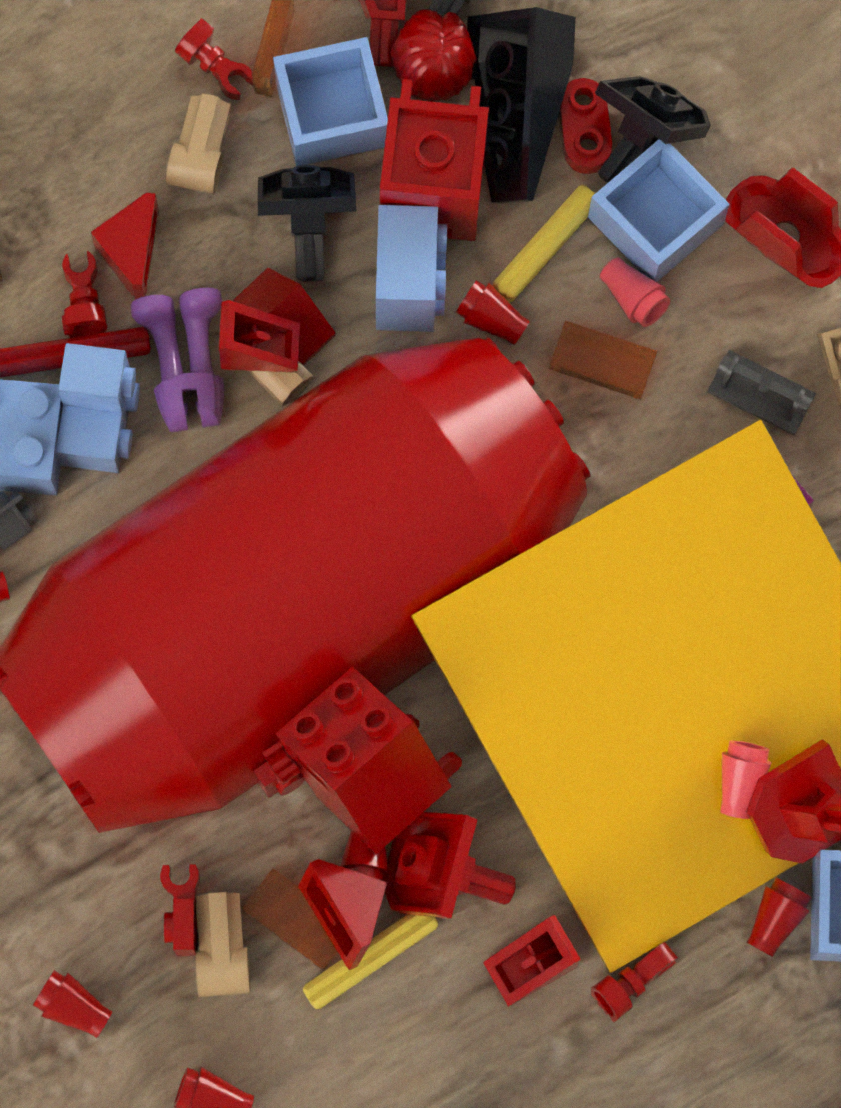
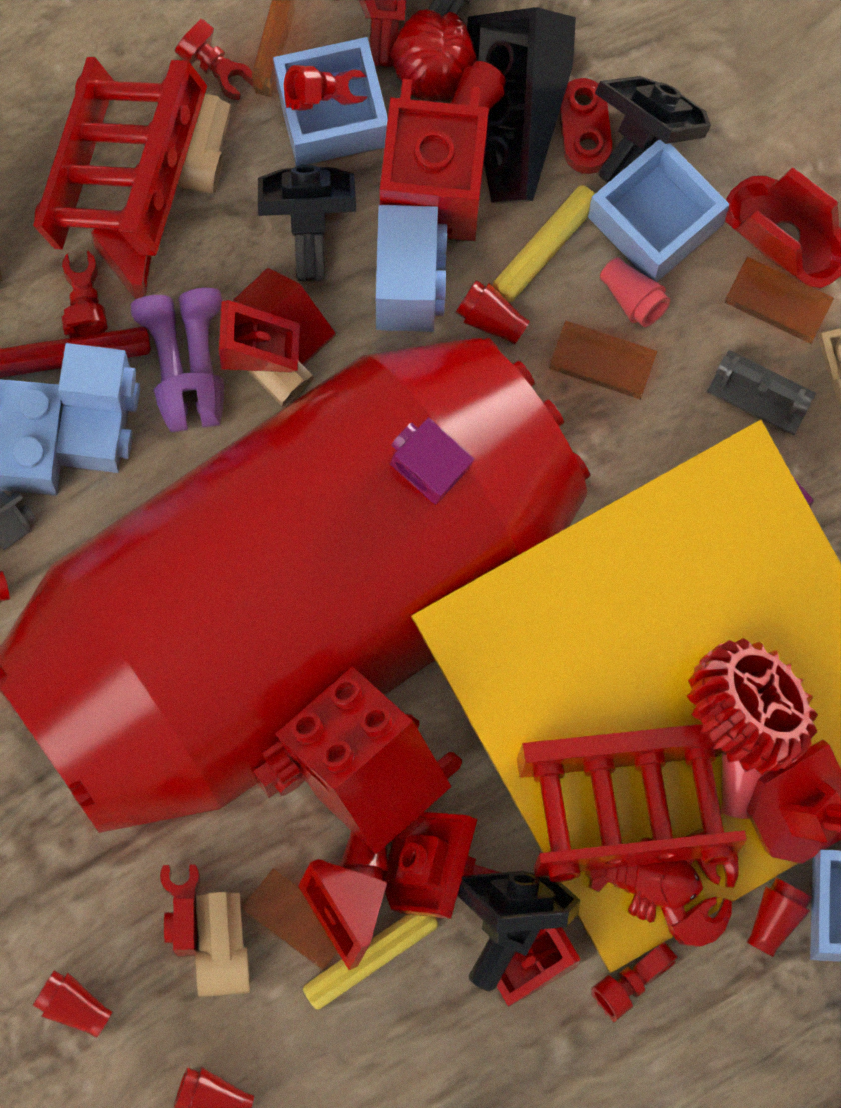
none -> red fence [33,57,207,256]
none -> red piece [284,65,368,111]
none -> magenta brick [390,417,475,505]
none -> red cone [451,61,506,110]
none -> black piece [457,871,580,991]
none -> red fence [517,724,747,882]
none -> red animal [585,828,739,948]
none -> red gear [687,638,818,775]
none -> clear orange tile [724,257,834,344]

